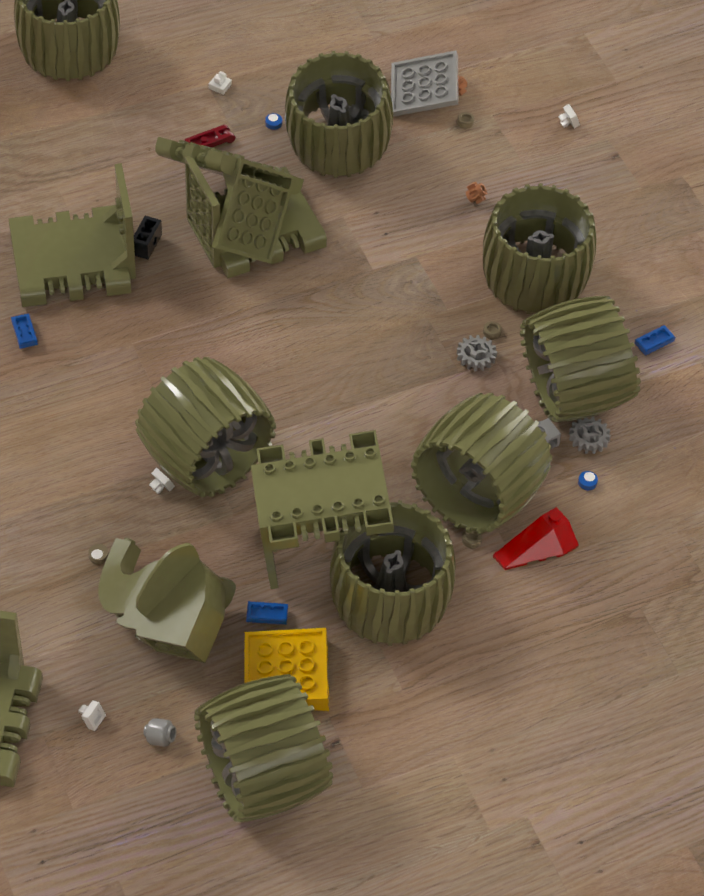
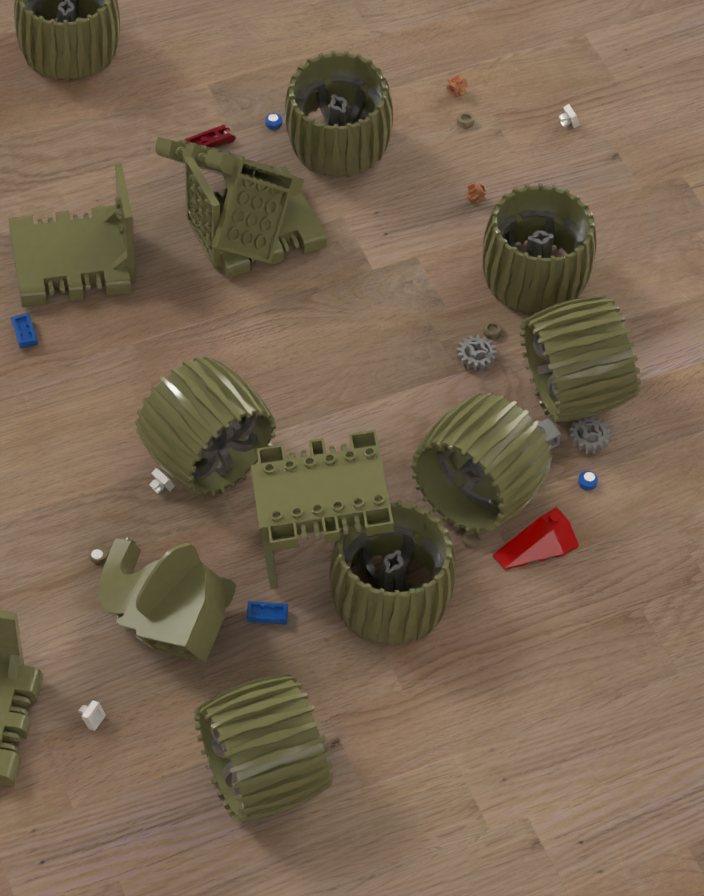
black brick [134,215,162,260] -> none
light grey head [143,718,176,747] -> none
white tile [209,71,232,94] -> none
yellow piece [244,628,329,711] -> none
light grey plate [391,50,459,117] -> none
blue plate [634,325,675,356] -> none

